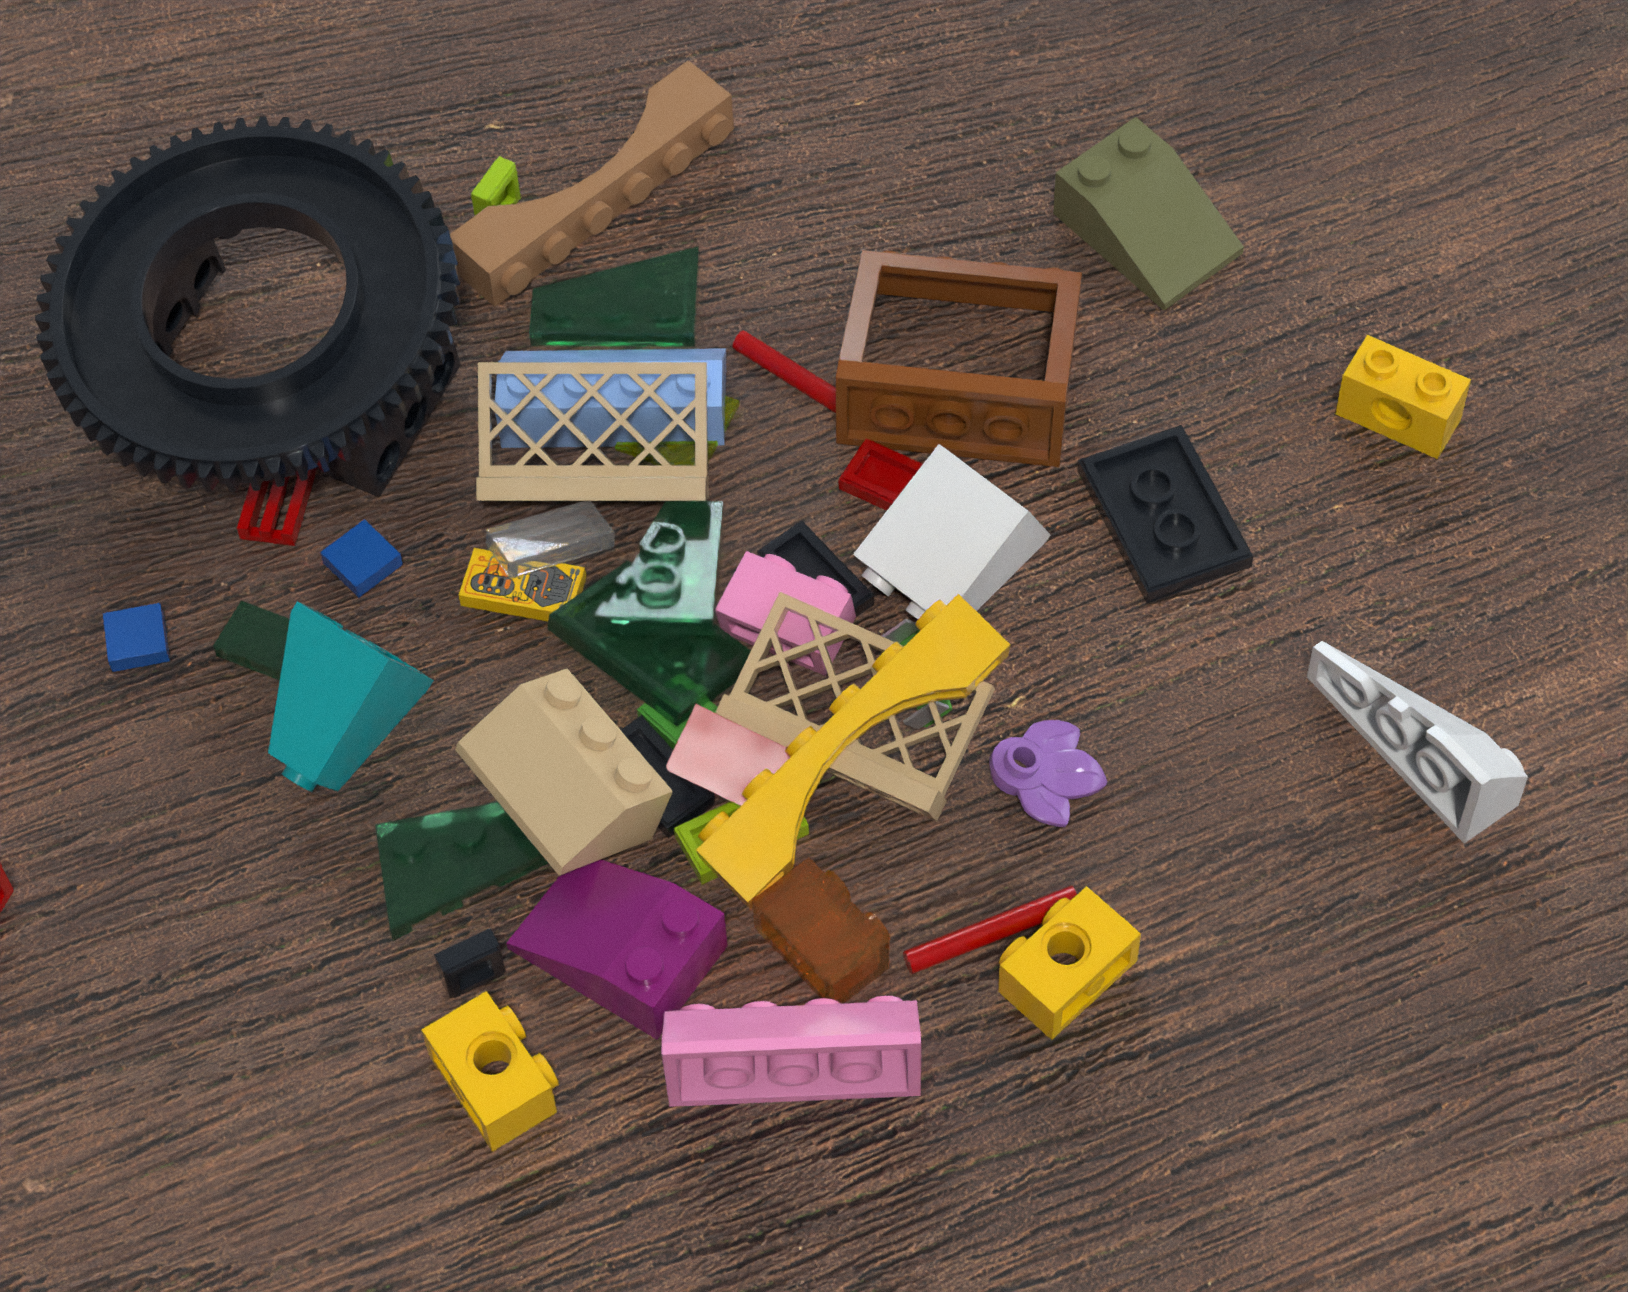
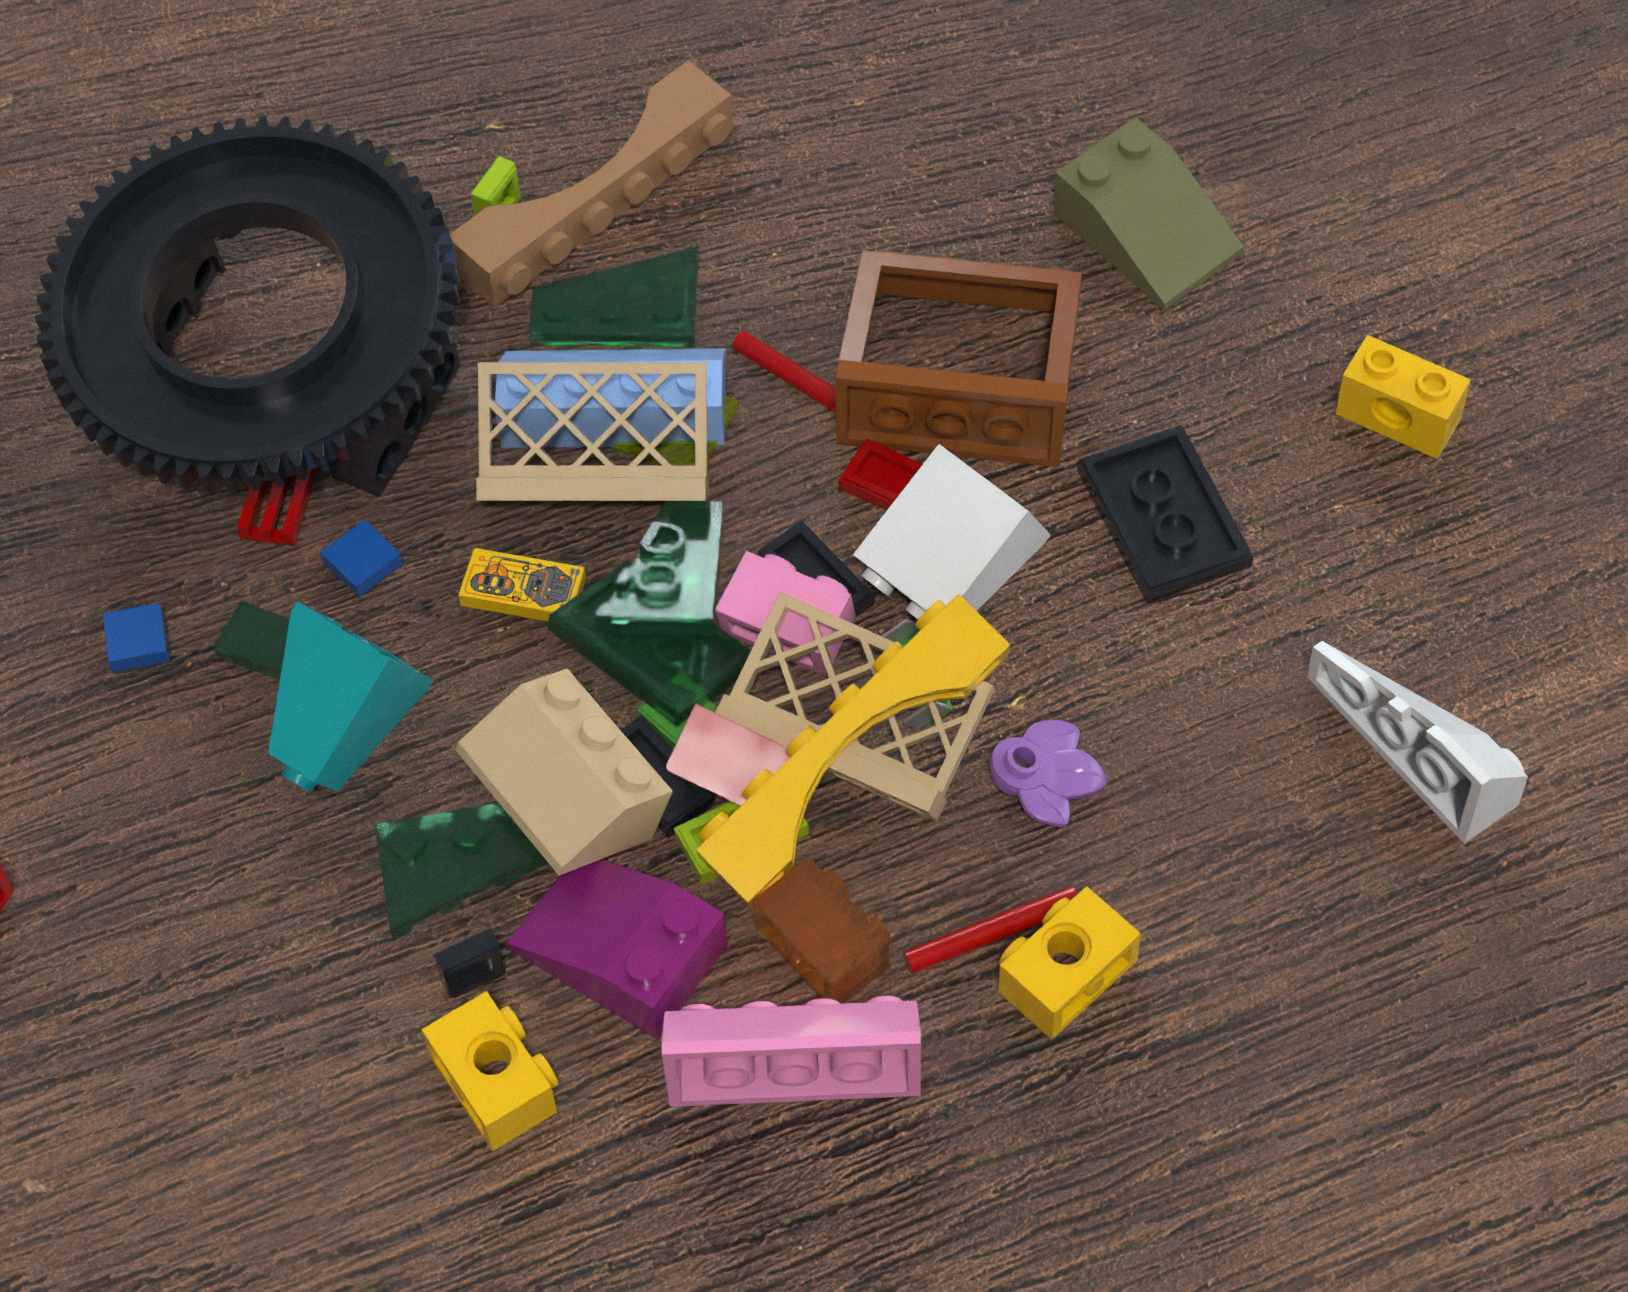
clear tile [486,501,615,578] -> none

